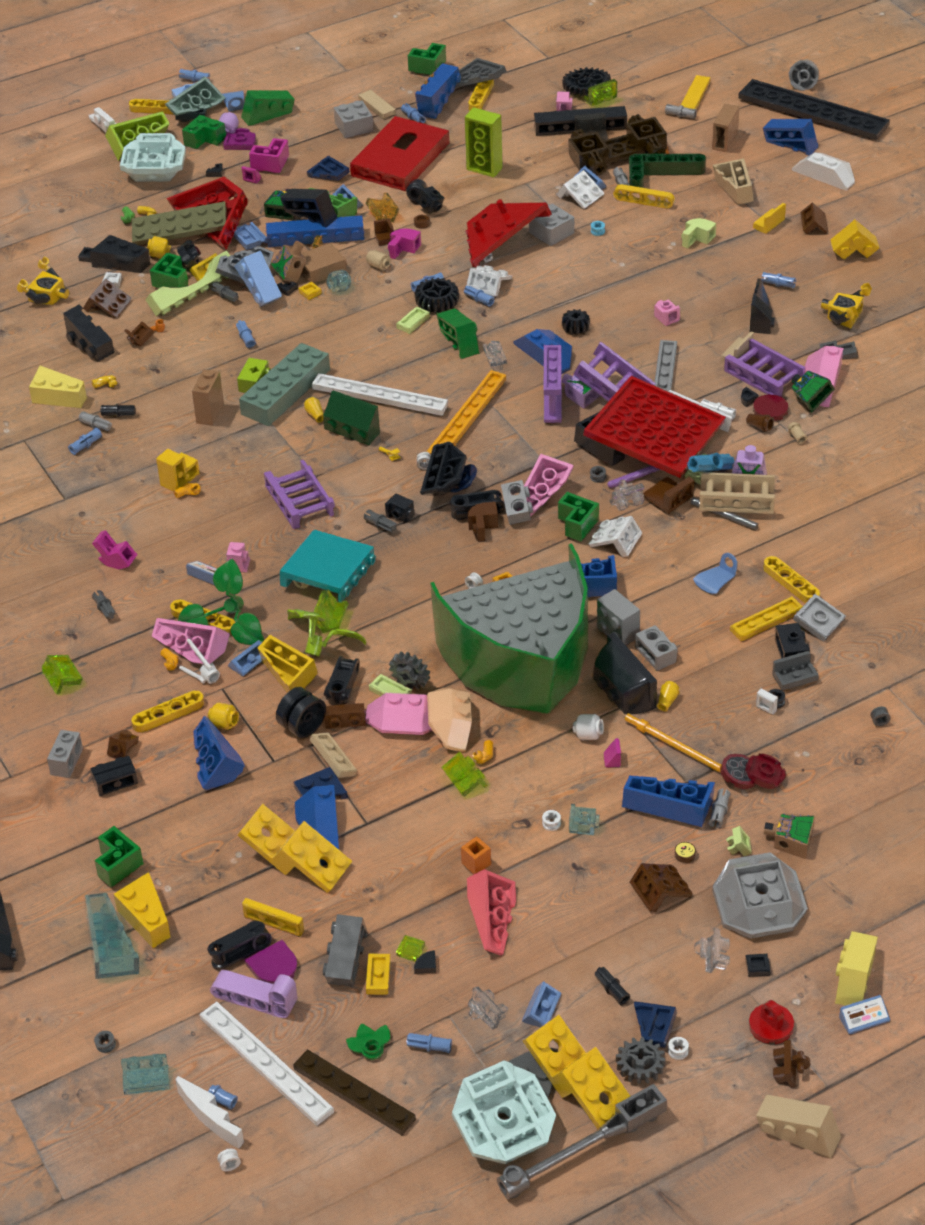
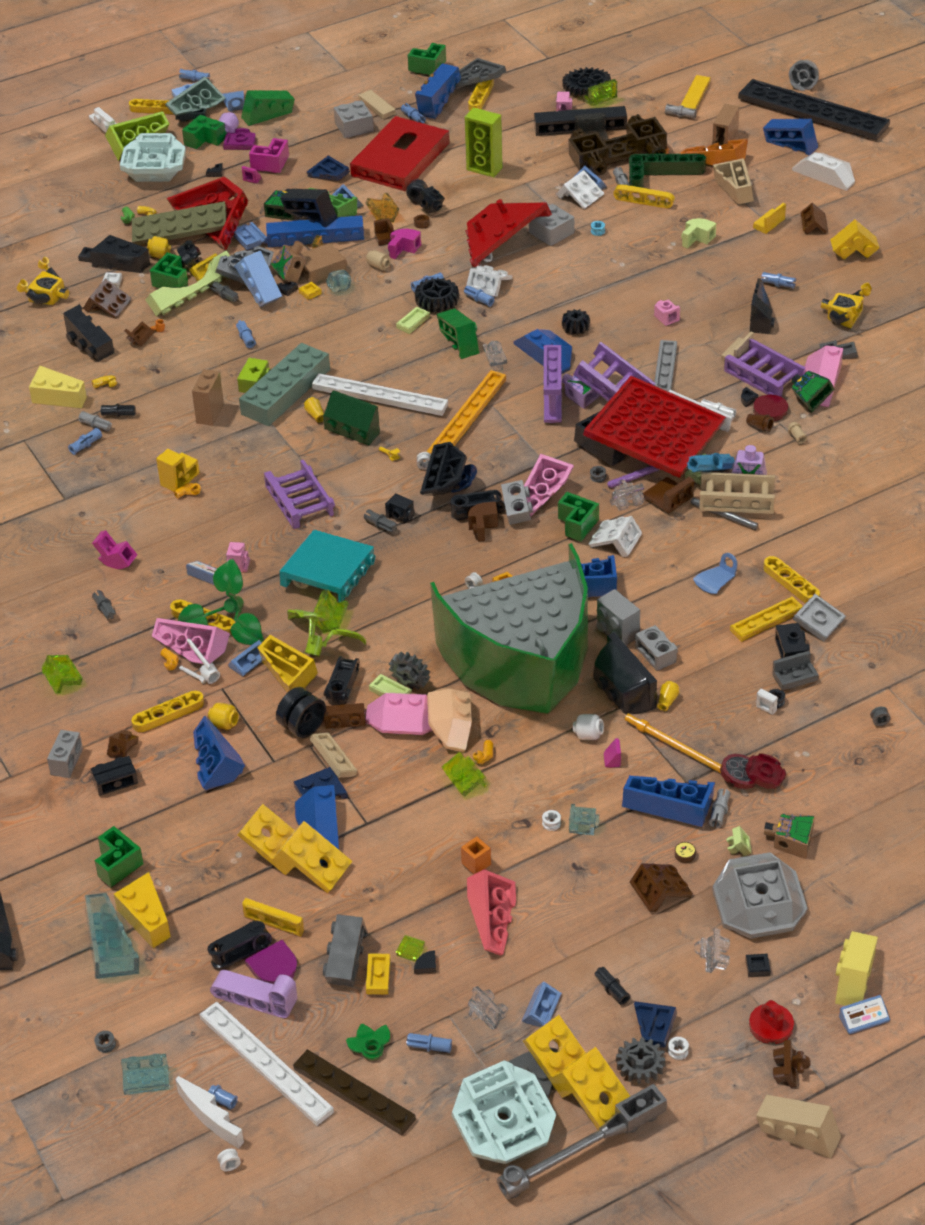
none -> orange wedge [679,139,748,166]

